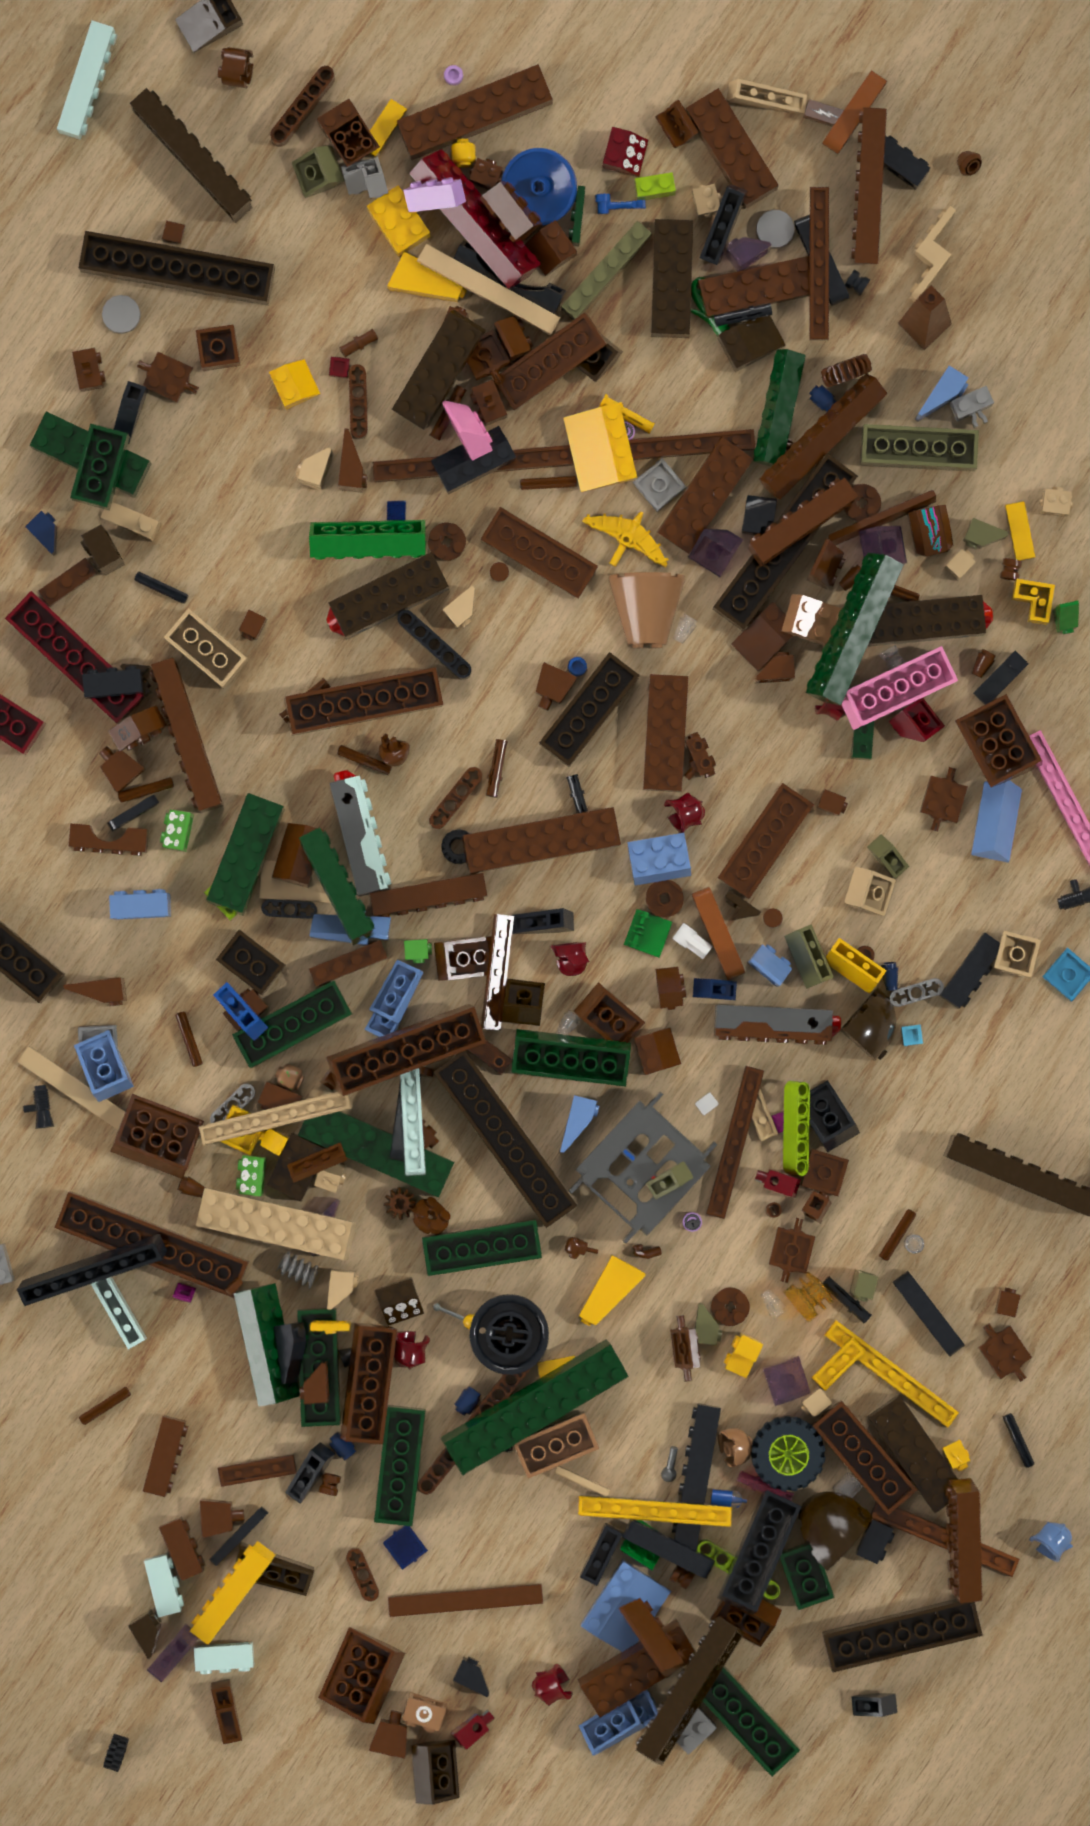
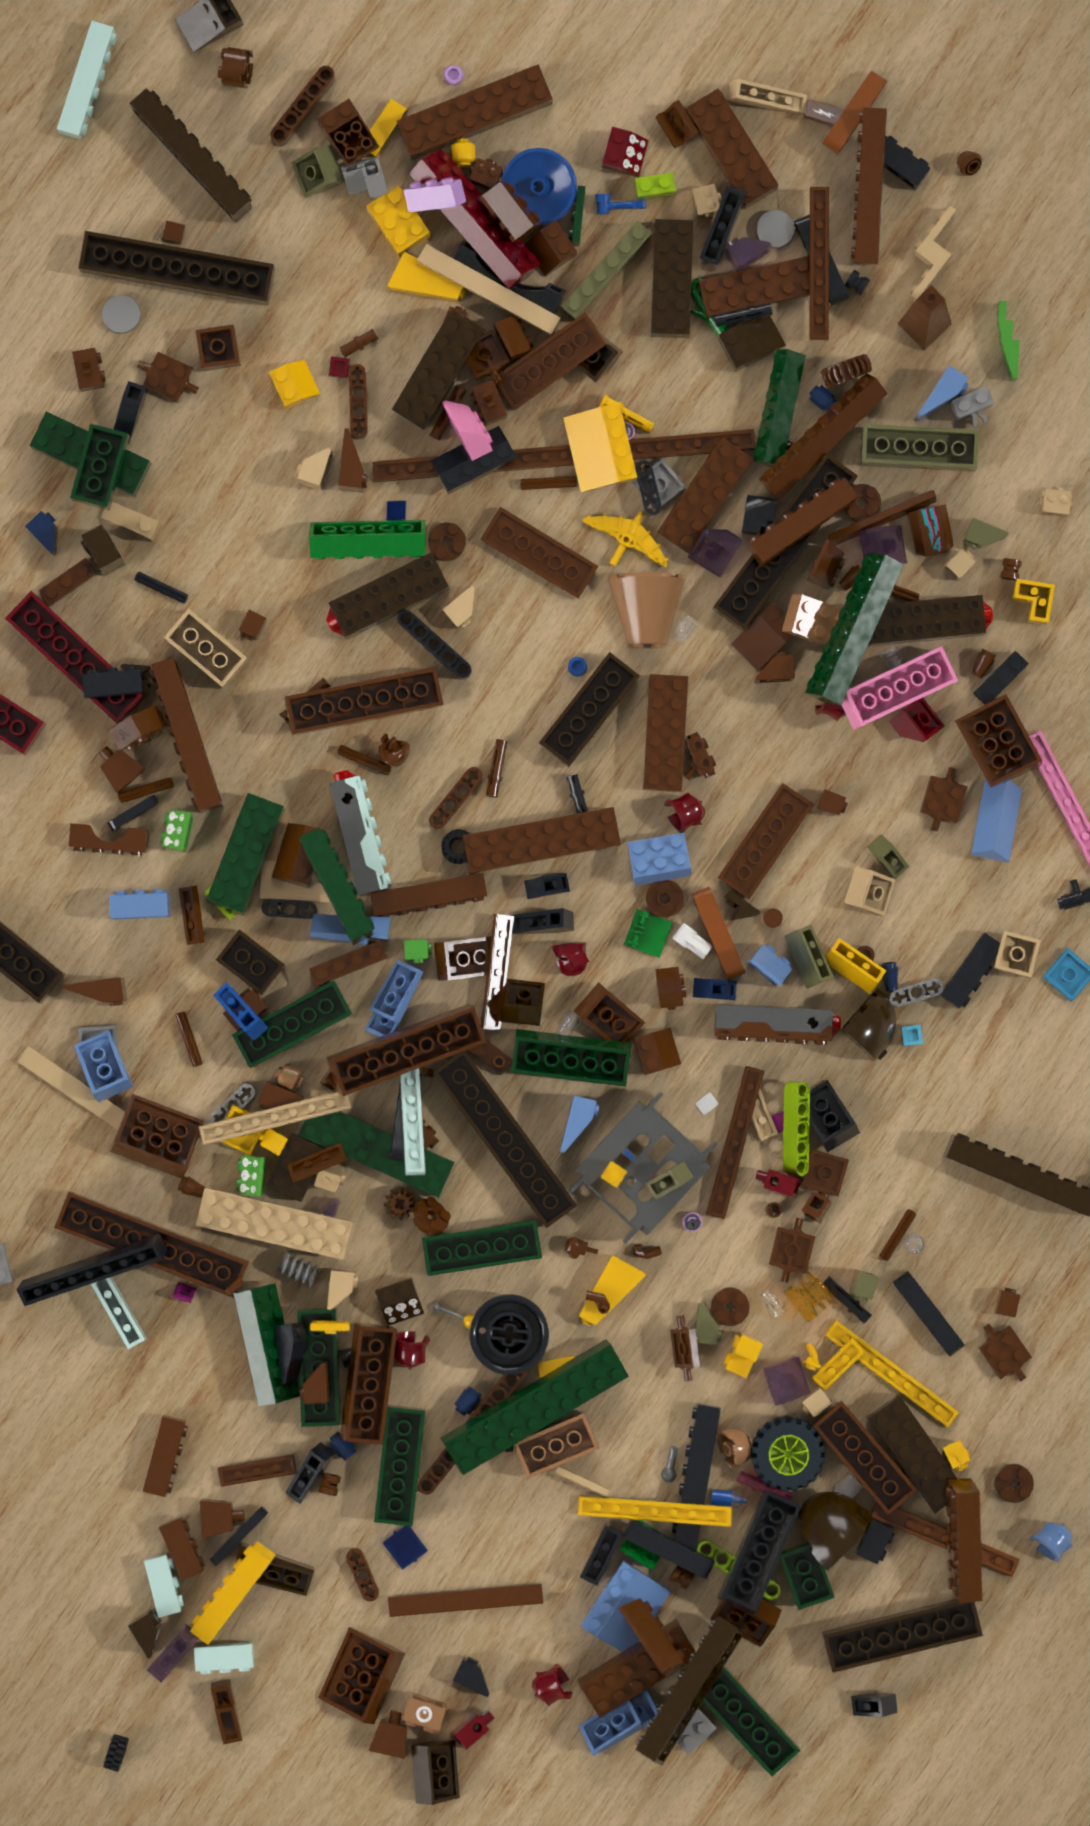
black piece [23,1085,55,1129] -> none
reddish brown axle [79,1387,131,1425] -> none
reddish brown tile [490,562,509,582] -> none
reddish brown torso [536,662,577,711] -> none
dark green brick [851,721,875,761] -> none
black axle [1003,1413,1035,1468] -> none
yellow tile [1005,501,1035,561] -> none
green slope [1053,600,1079,635] -> none
none -> reddish brown plate [179,885,205,945]
none -> black slope [524,873,570,899]
none -> reddish brown arm [585,1290,610,1314]
none -> yellow brick [600,1161,627,1188]
none -> black beam [635,460,662,516]
none -> yellow plate [802,1343,821,1371]
none -> reddish brown plate [994,1463,1034,1503]
none -> bright green slope [997,301,1020,381]

